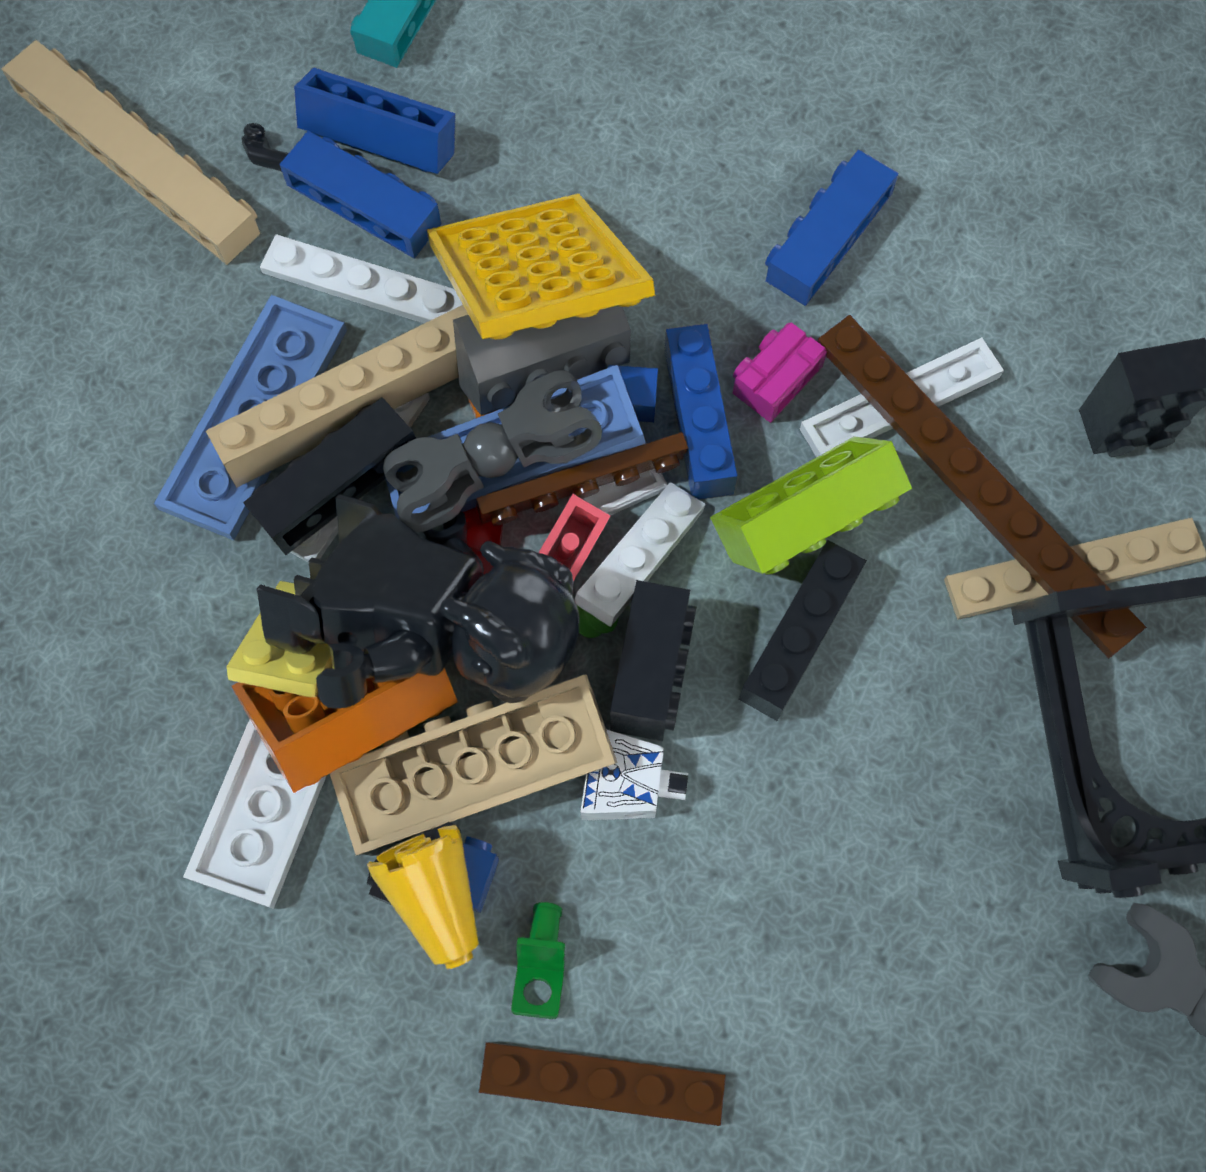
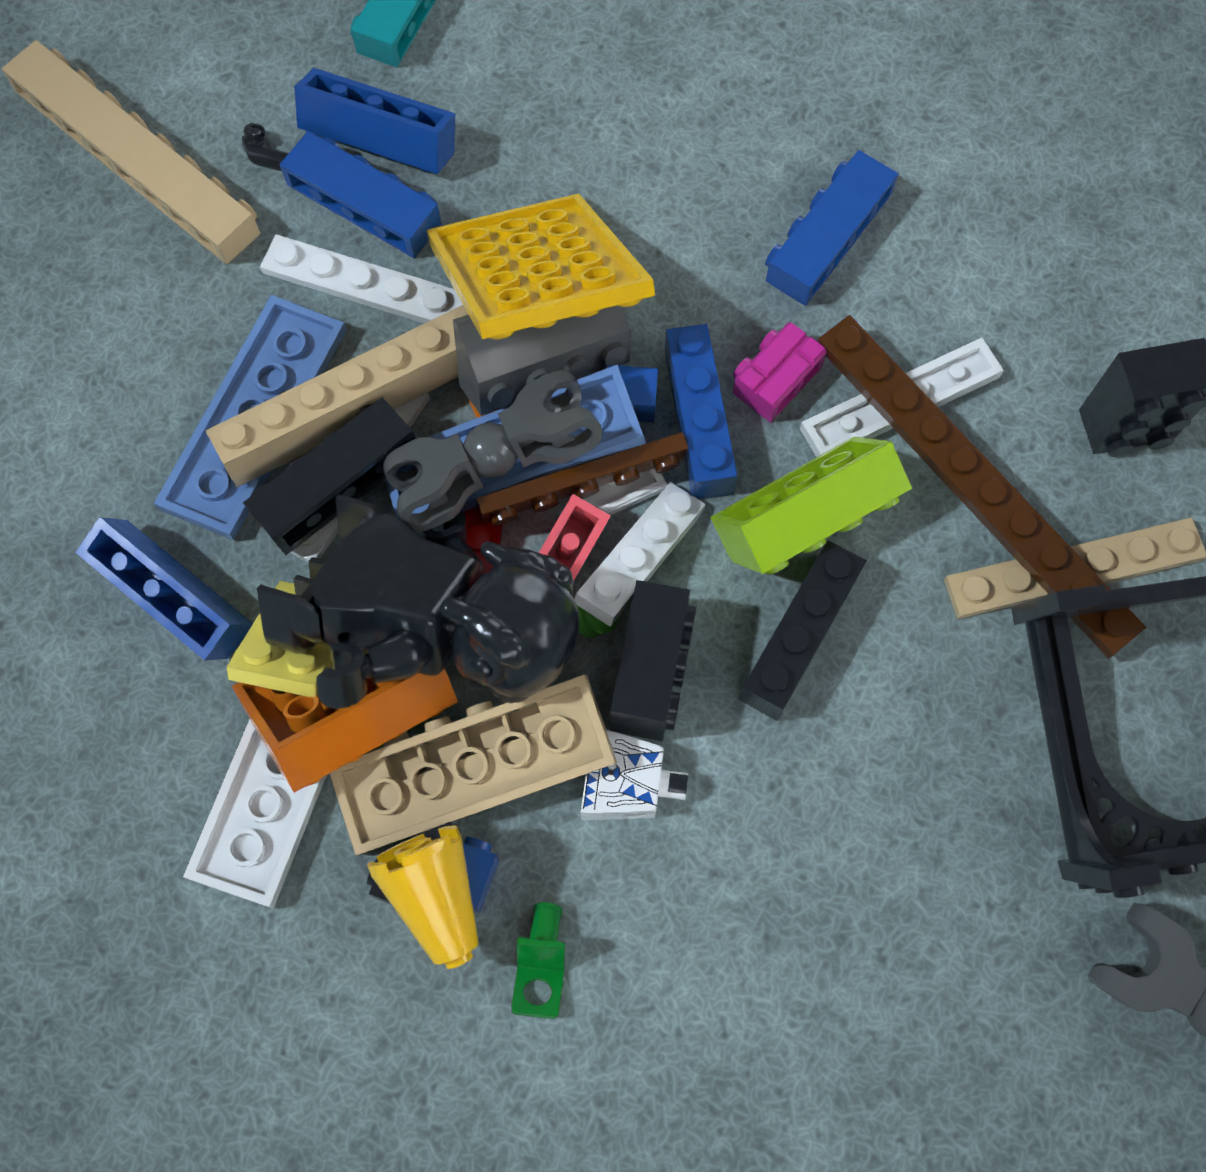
reddish brown plate [479,1042,726,1126] -> none
none -> blue brick [75,517,253,661]

